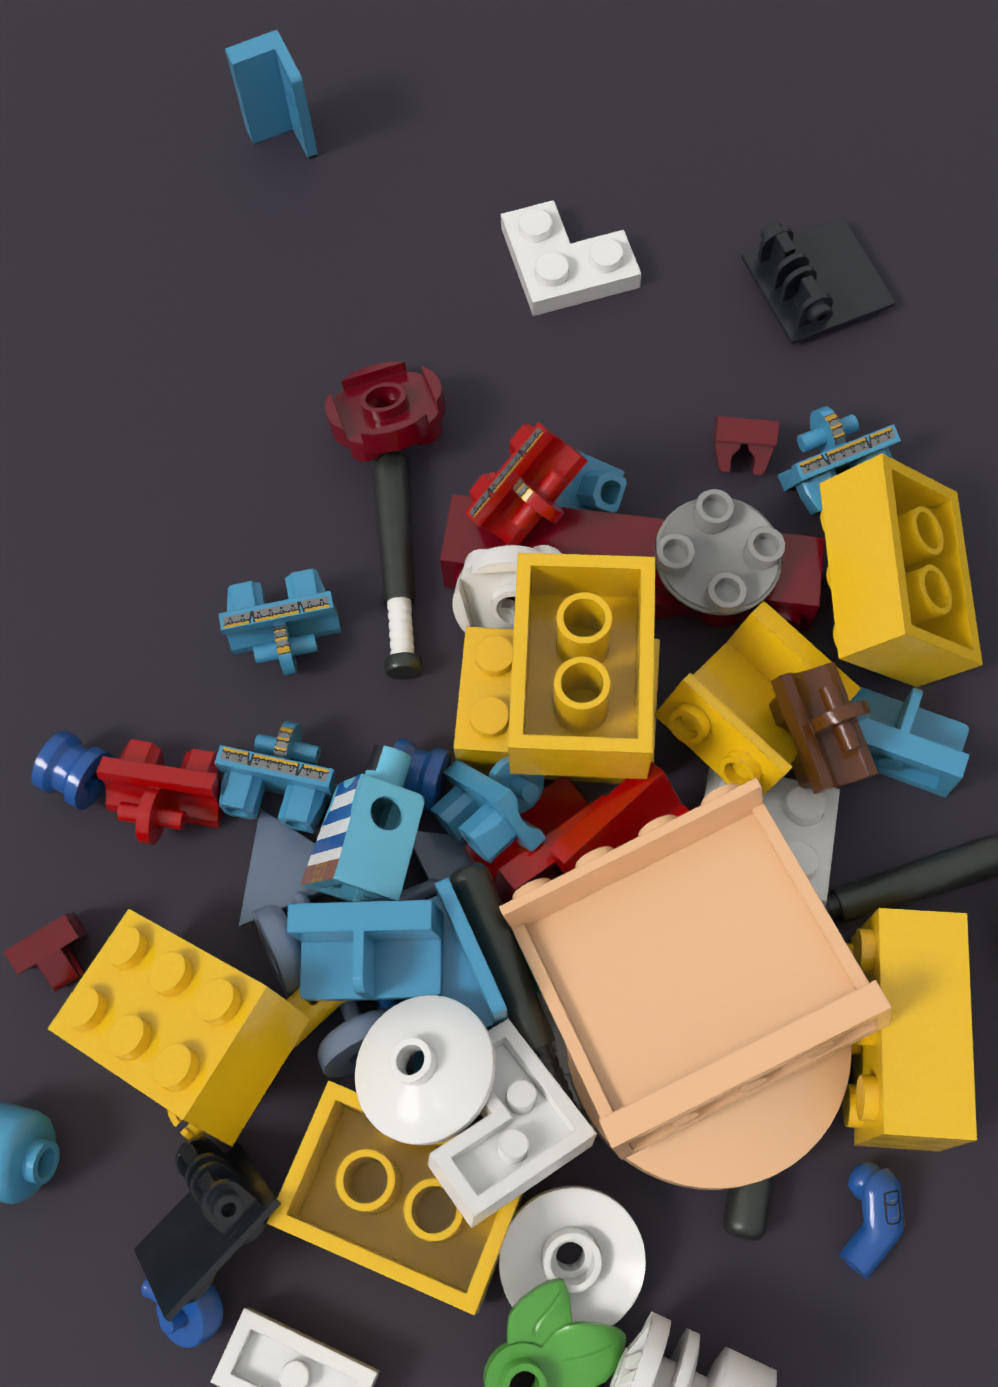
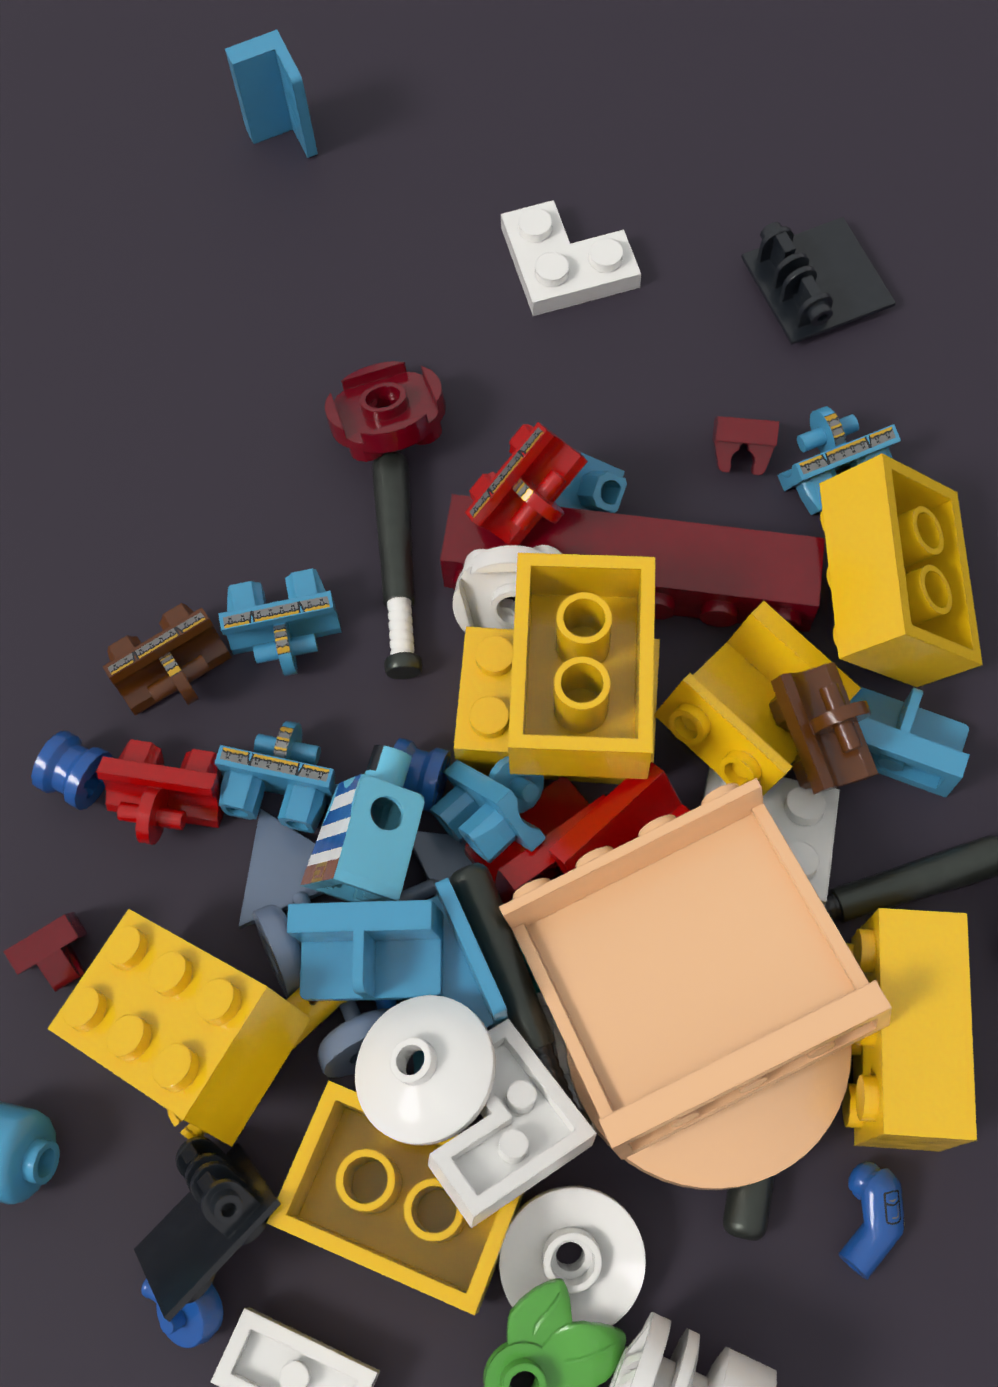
light grey dish [654,489,785,615] -> none
none -> reddish brown hips [102,603,232,716]

